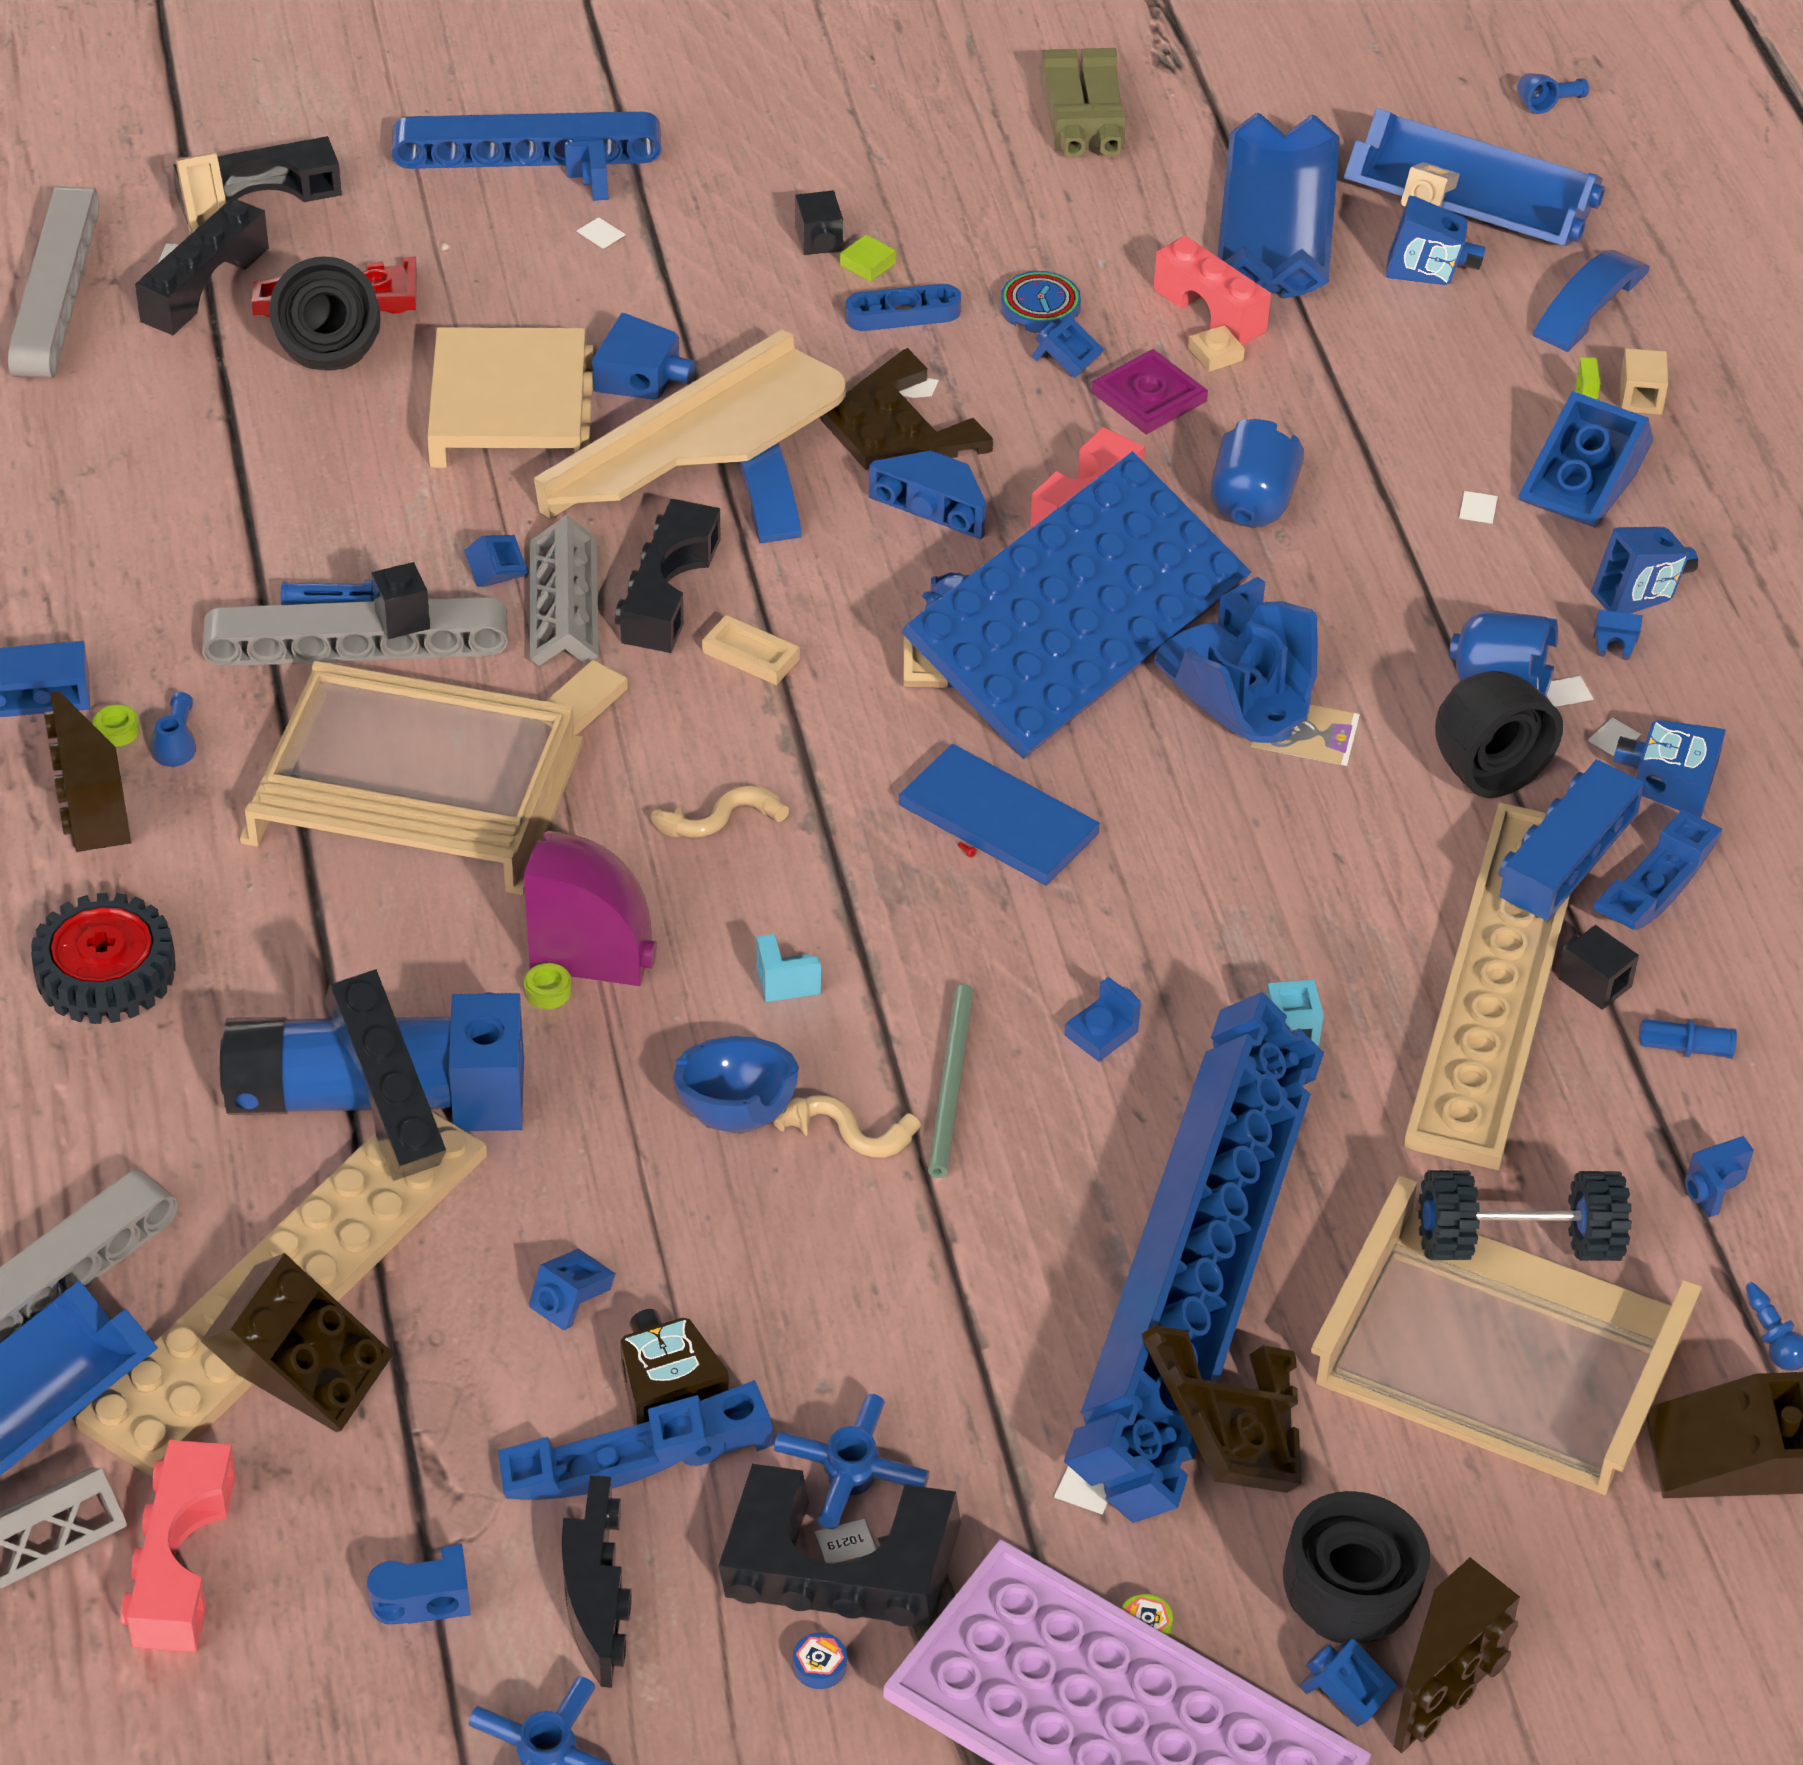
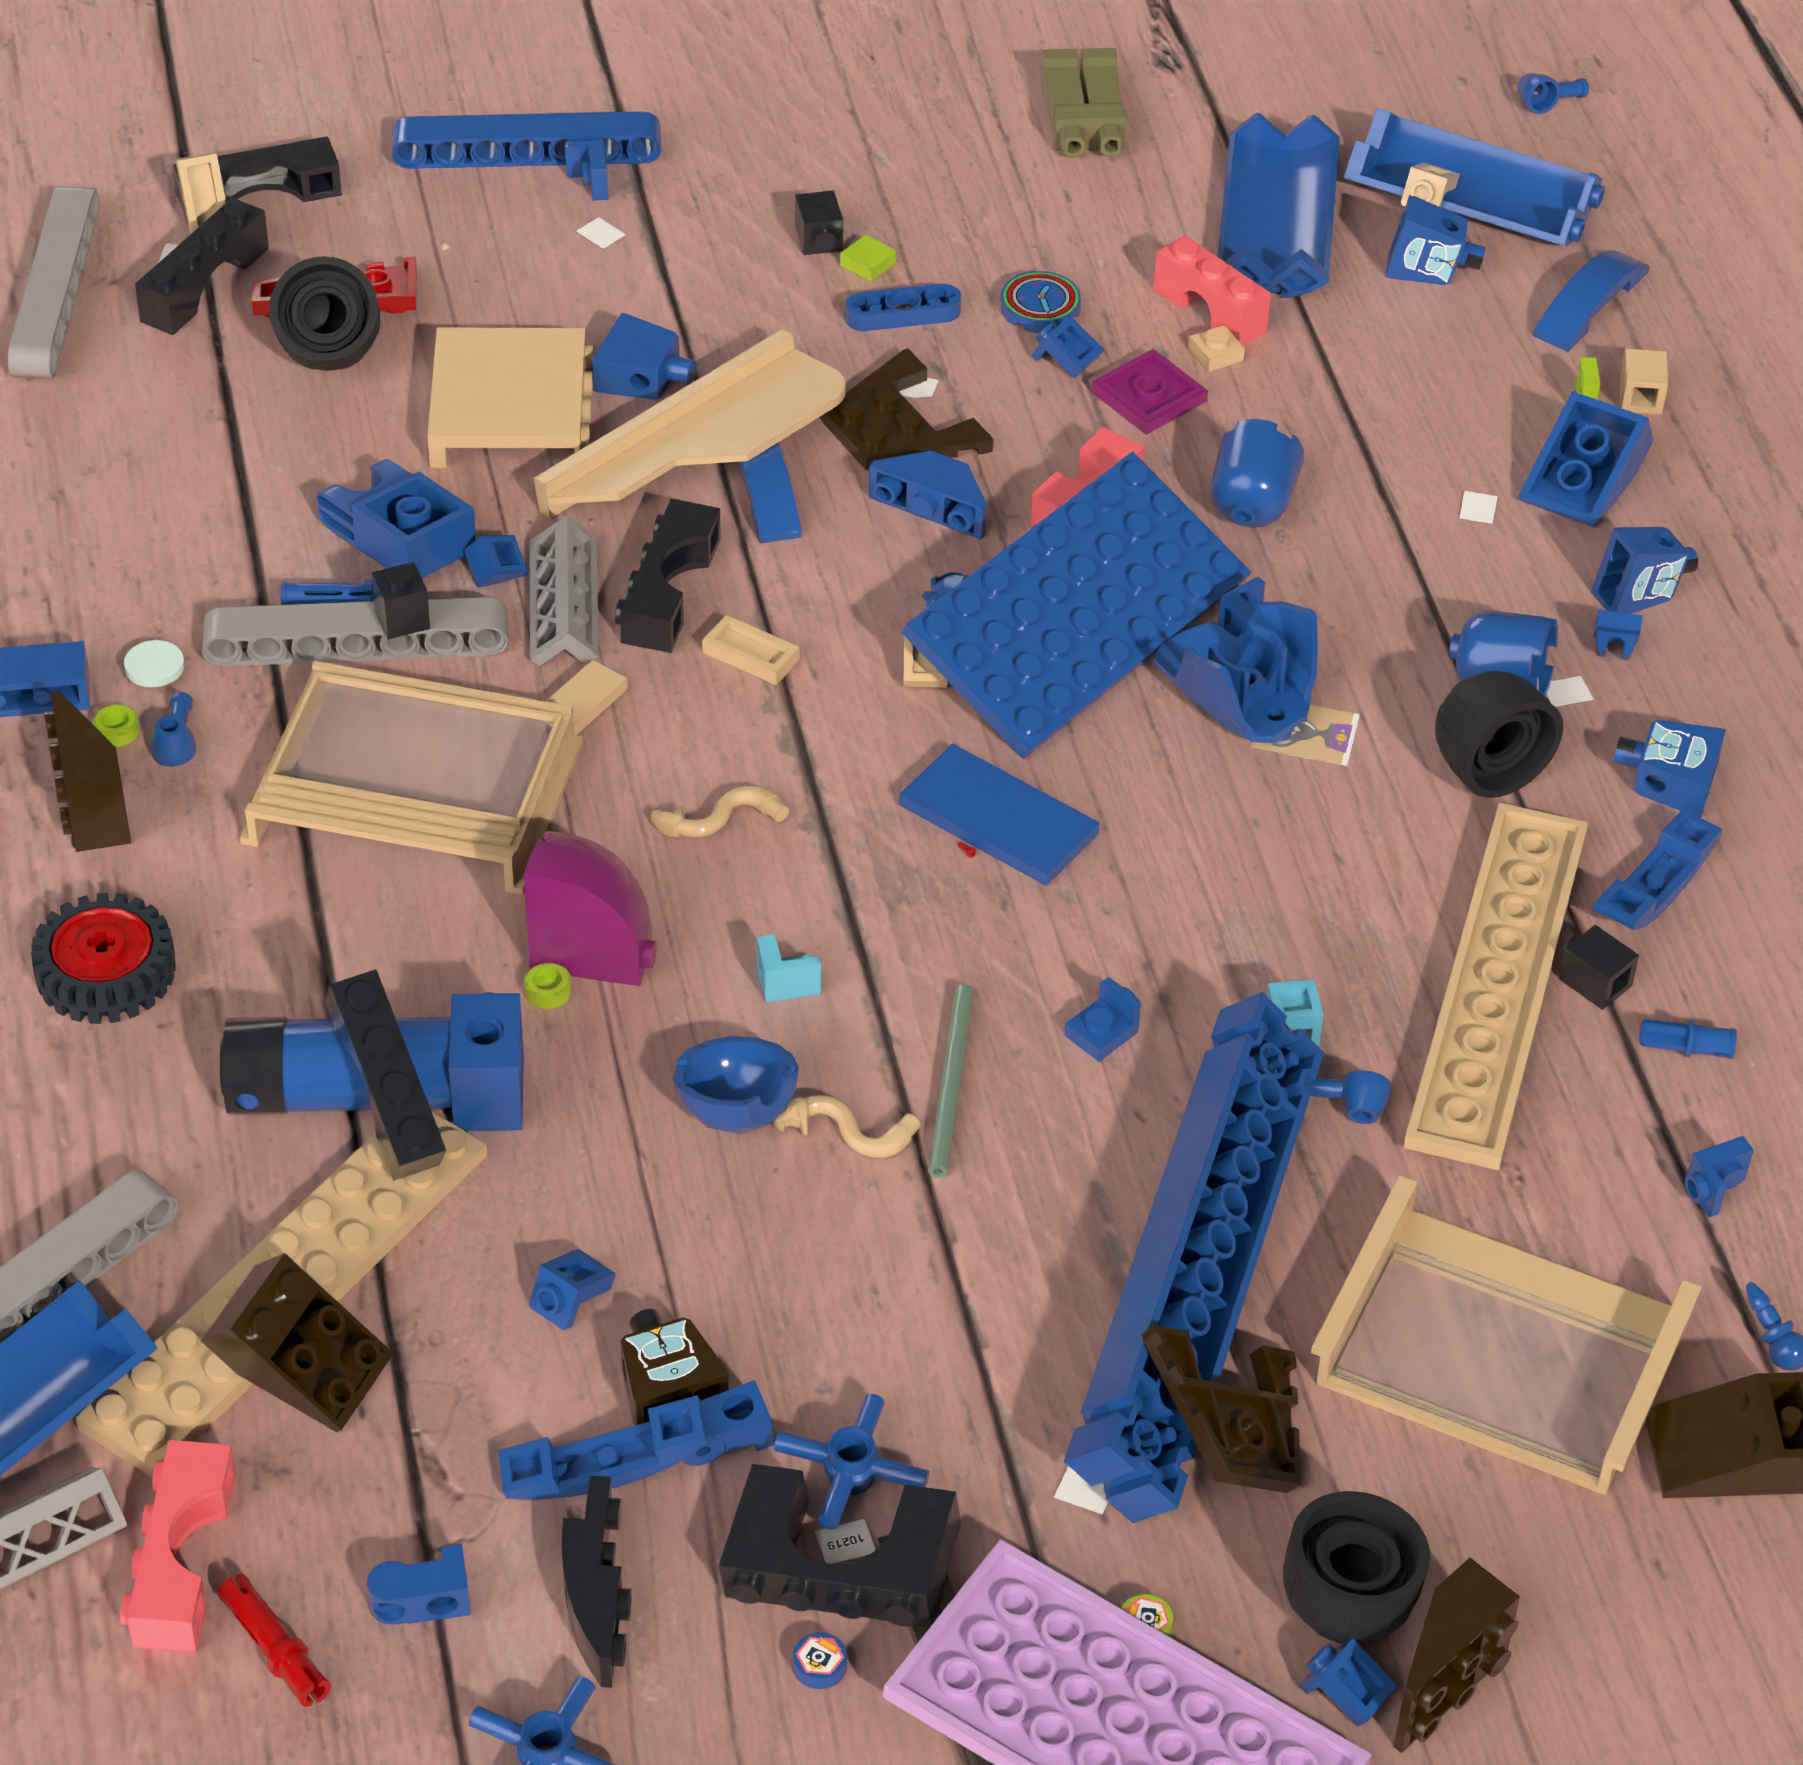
black axle [1418,1170,1632,1261] -> none
blue brick [1498,759,1644,921] -> none
white sticker [1587,717,1642,756] -> none
none -> light aqua piece [124,640,184,687]
none -> red pin [217,1574,331,1707]
none -> blue brick [316,459,476,579]
none -> blue bar [1303,1070,1391,1124]

